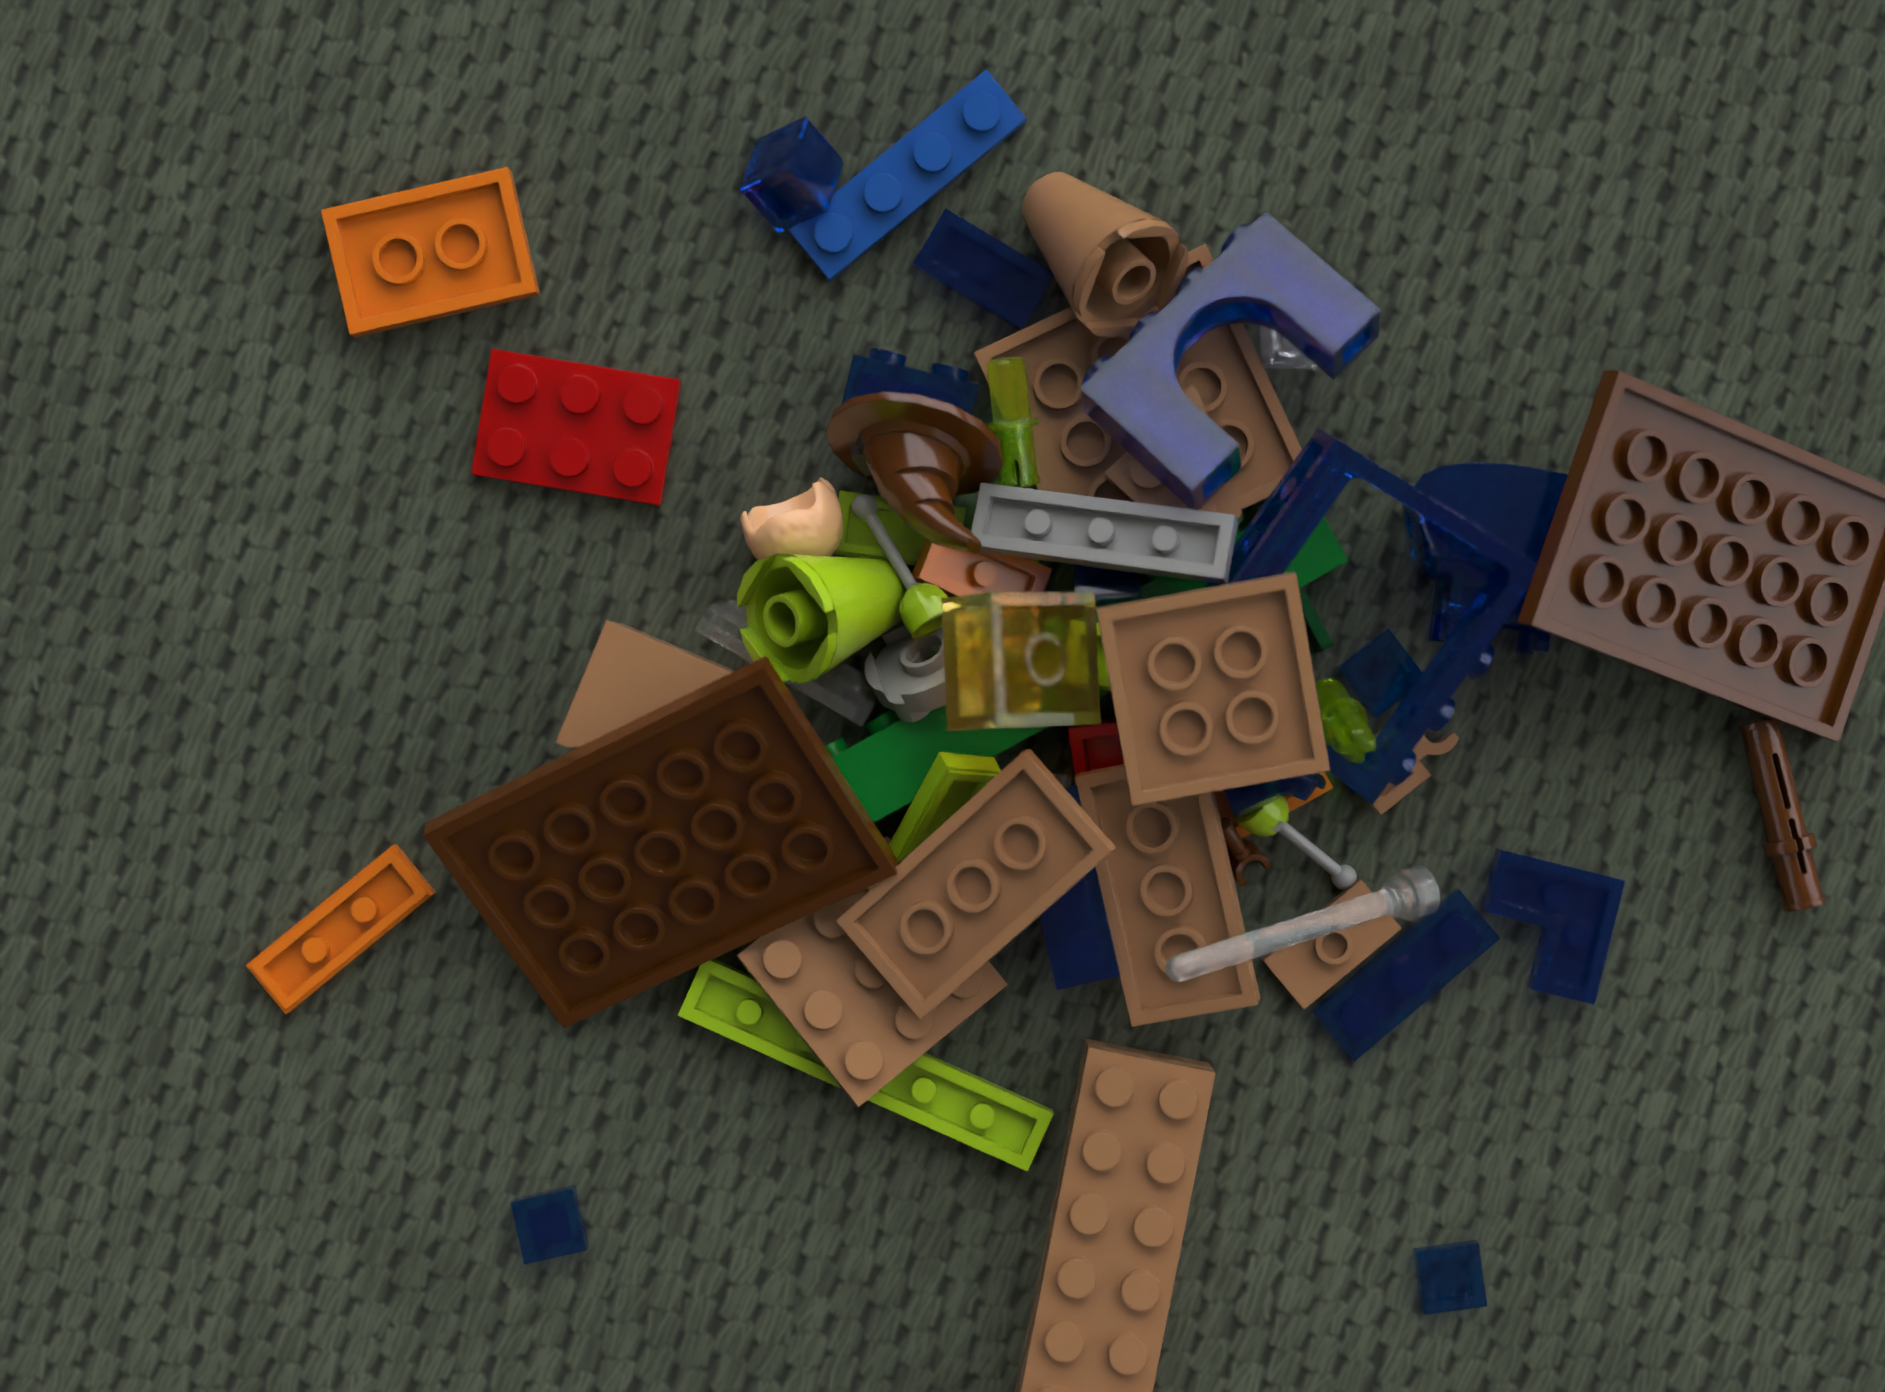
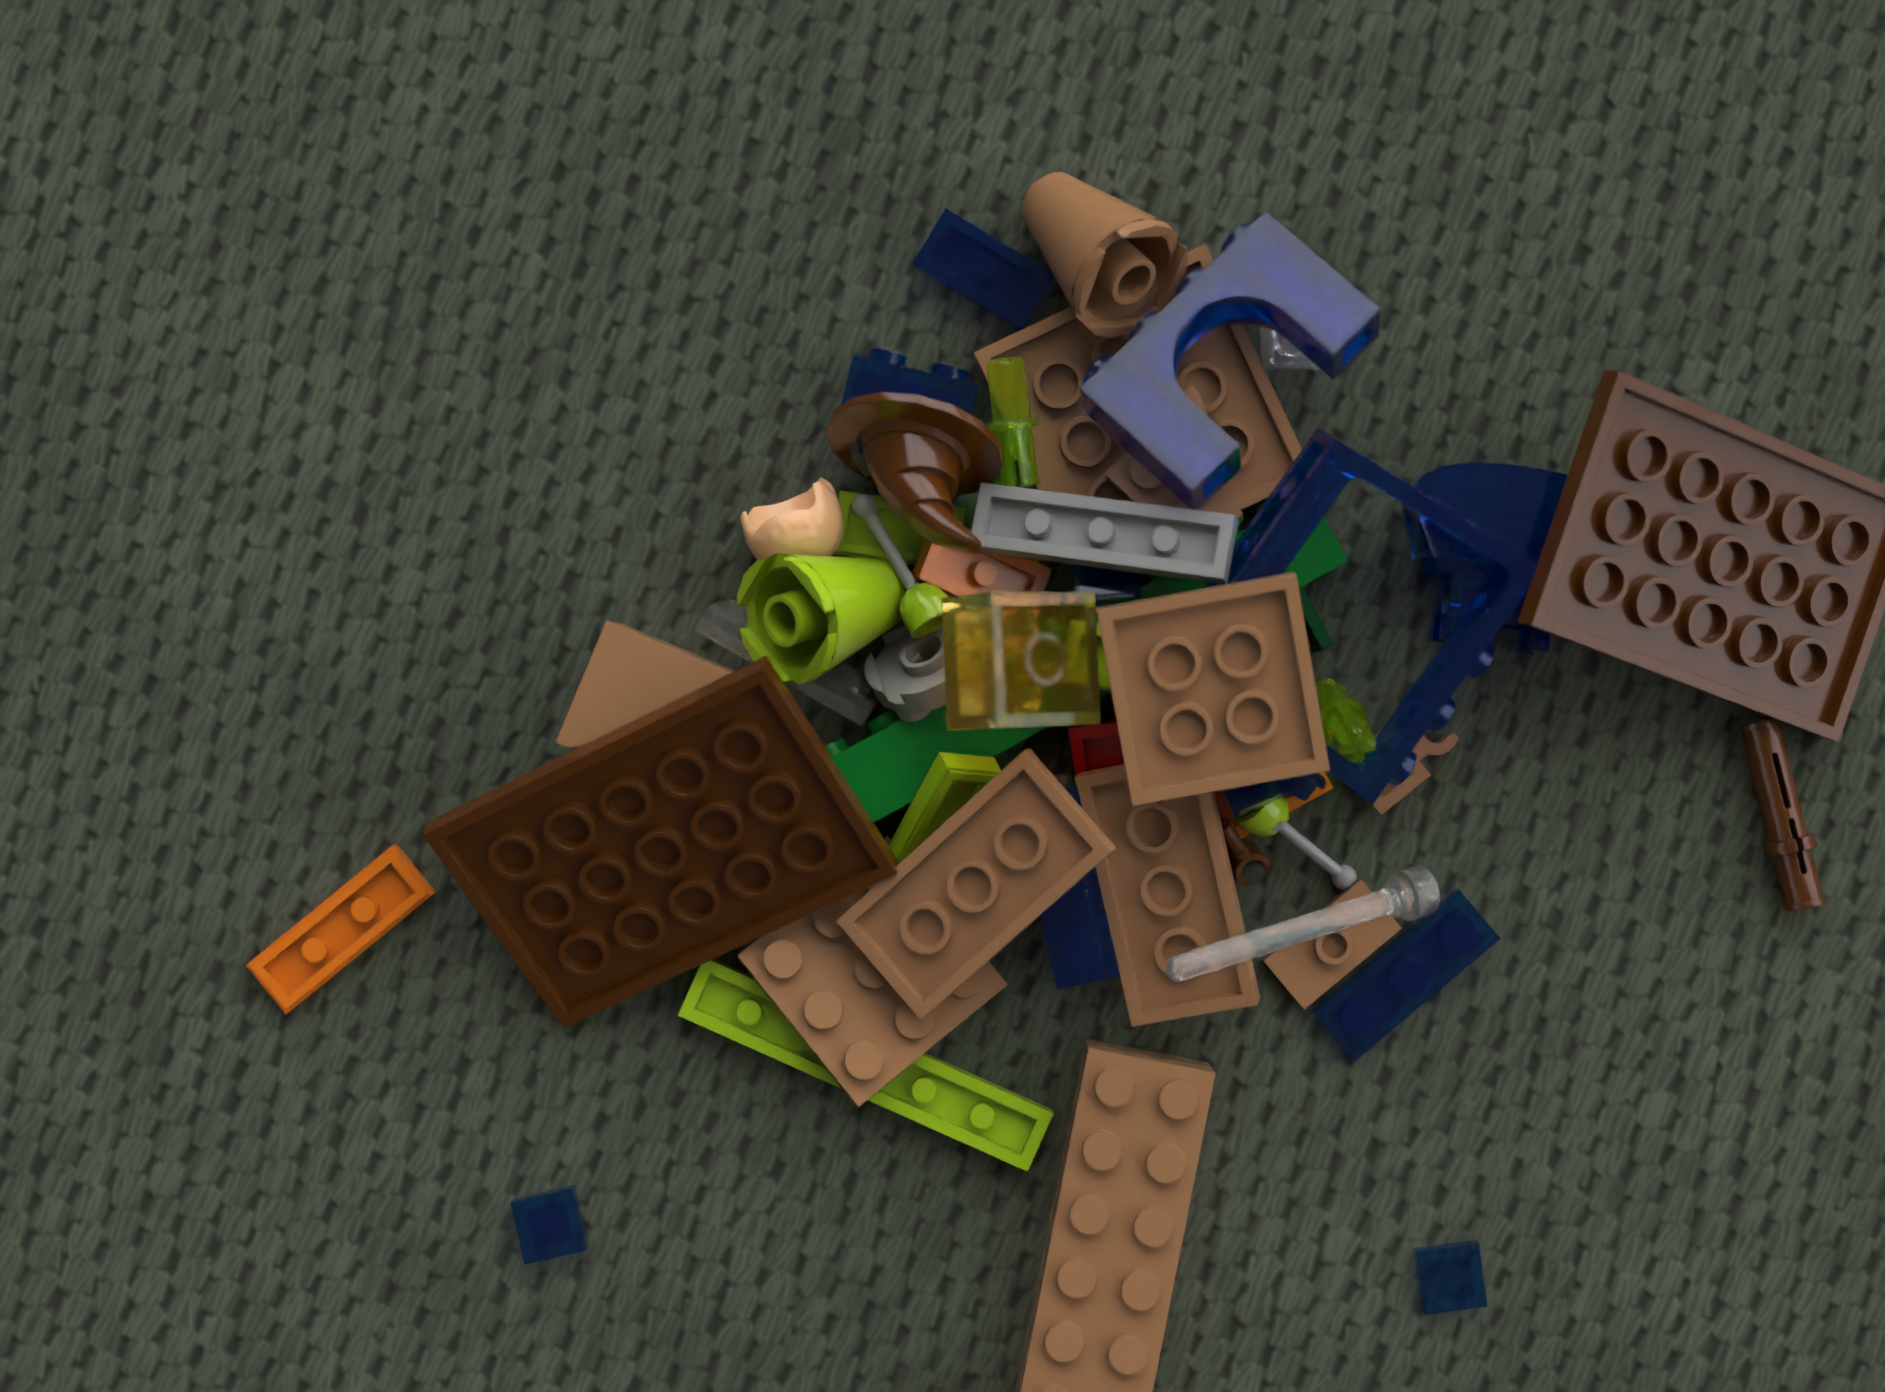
orange plate [321,167,540,338] -> none
red plate [471,349,682,506] -> none
clear blue panel [739,116,843,233] -> none
blue plate [789,69,1027,282] -> none
clear blue tile [1336,628,1427,718] -> none
clear blue plate [1481,848,1625,1005] -> none

